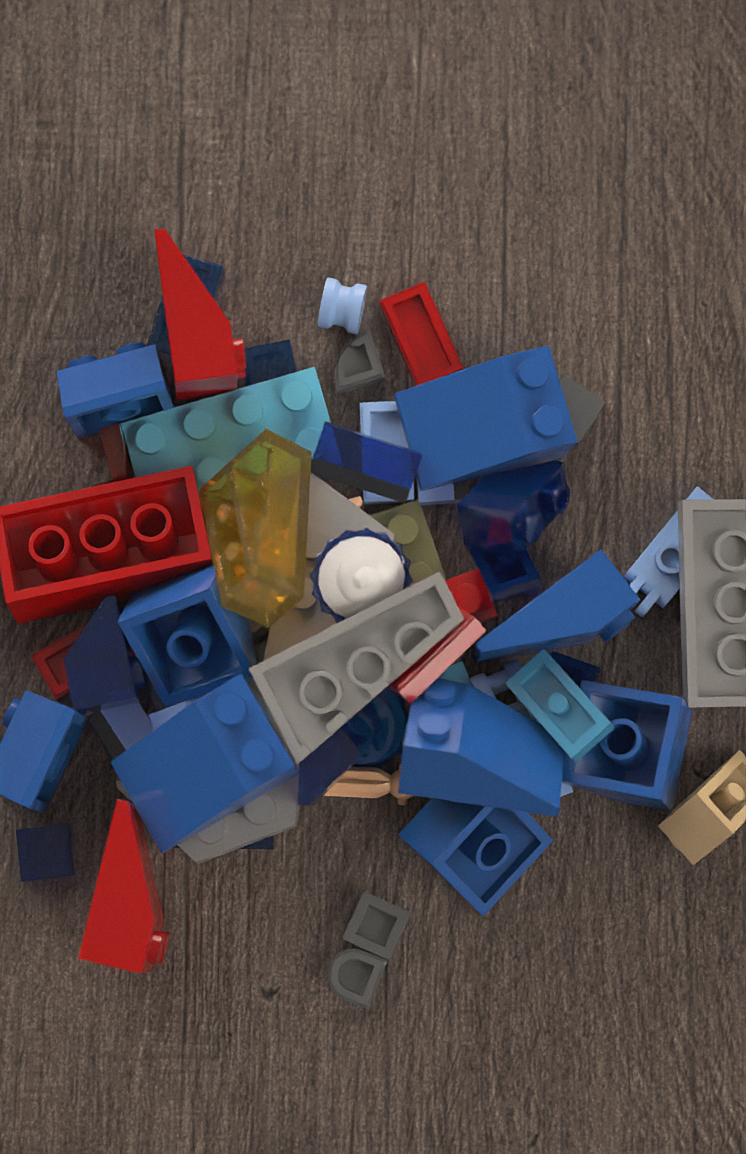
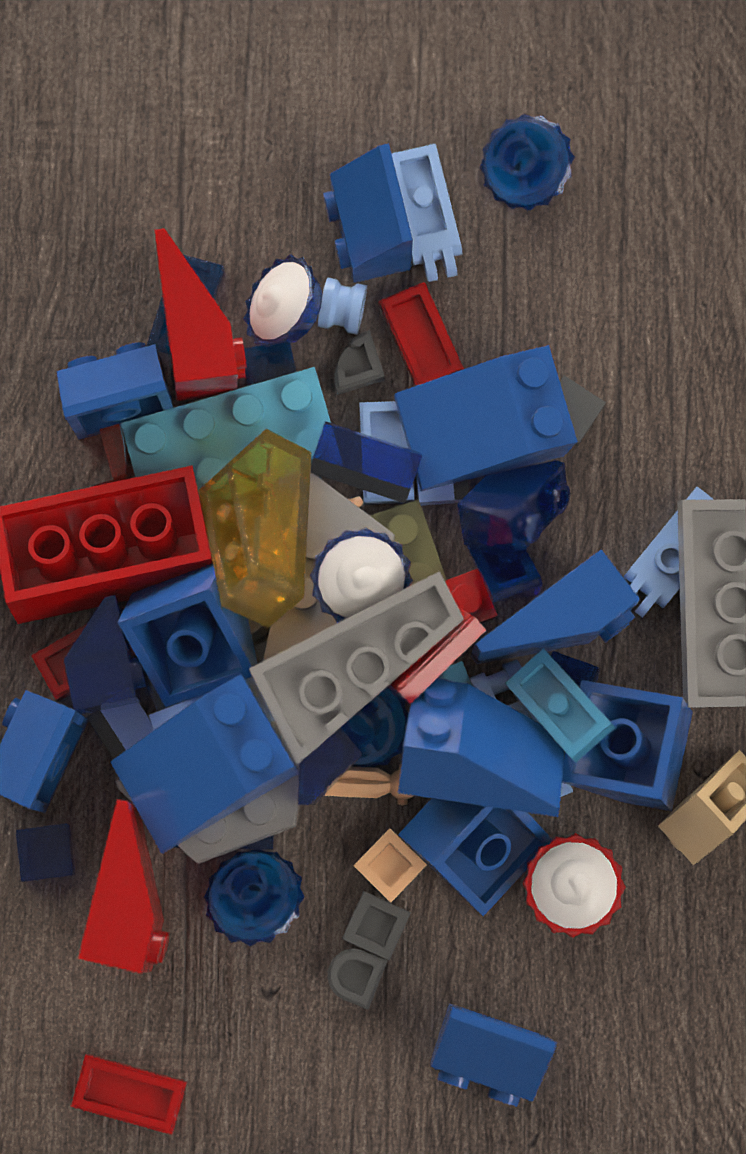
none -> red tile [71,1054,188,1135]
none -> clear blue piece [204,848,305,947]
none -> white piece [243,254,322,348]
none -> blue slope [323,143,413,283]
none -> light nougat plate [354,828,427,903]
none -> light blue hinge [392,144,462,282]
none -> blue slope [430,1003,557,1107]
none -> clear blue piece [480,113,575,211]
none -> white piece [523,833,626,938]

